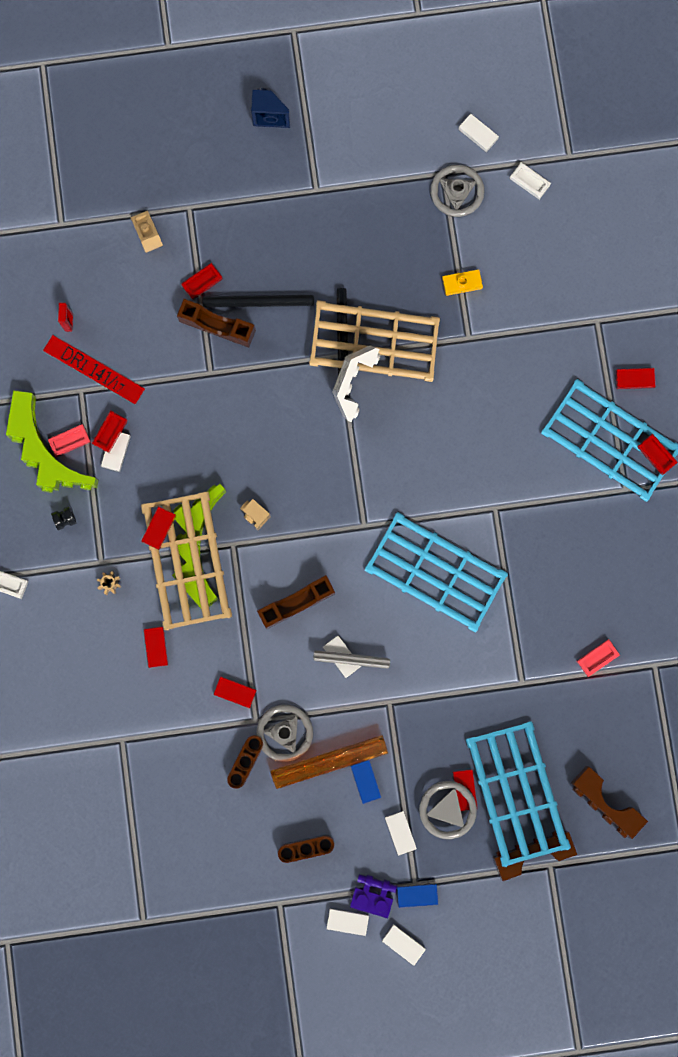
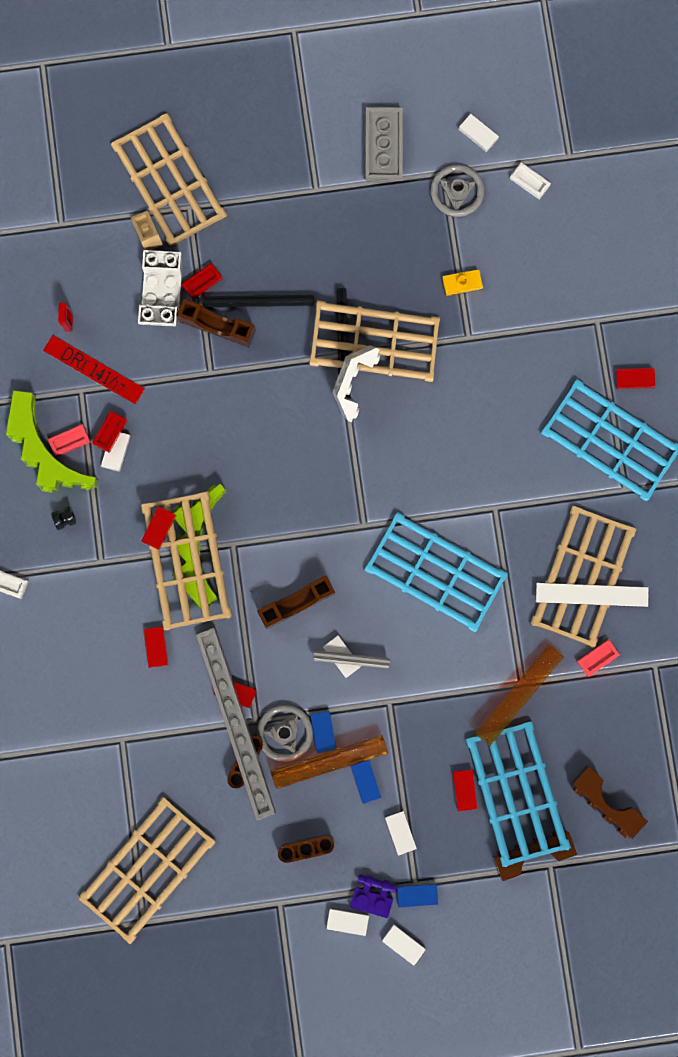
tan gear [97,571,121,595] -> none
tan brick [240,499,271,530] -> none
dark blue slope [251,88,290,128] -> none
light grey piece [419,781,477,839] -> none
red tile [637,434,678,475] -> none
none -> tan door [78,796,216,944]
none -> tan door [111,113,227,247]
none -> white slope [138,250,182,326]
none -> light grey plate [196,628,277,820]
none -> blue tile [311,711,336,753]
none -> light grey plate [365,107,403,181]
none -> clear orange plate [475,645,564,746]
none -> tan door [530,506,637,648]
none -> white sticker [536,583,648,607]

